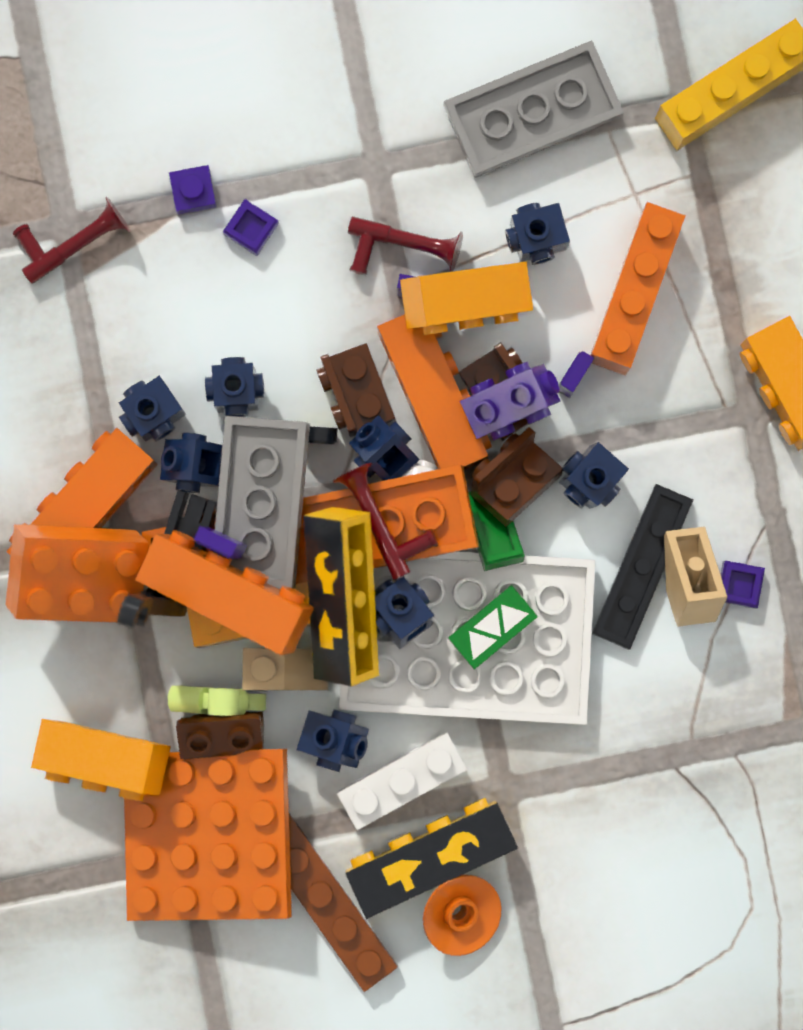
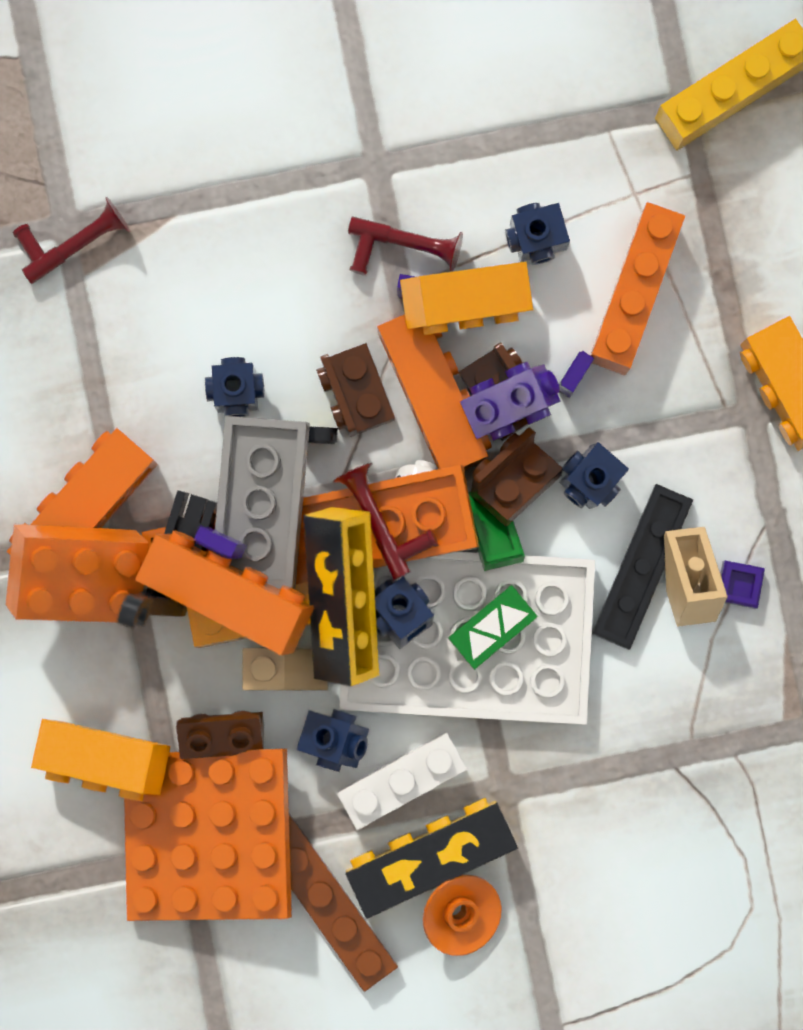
dark blue brick [119,375,187,442] -> none
dark blue brick [160,433,222,493] -> none
yellowish green bar [167,685,266,716] -> none
dark purple plate [169,165,217,215] -> none
dark purple tile [223,199,279,256] -> none
dark blue brick [349,415,420,481] -> none
light grey plate [443,40,624,178] -> none

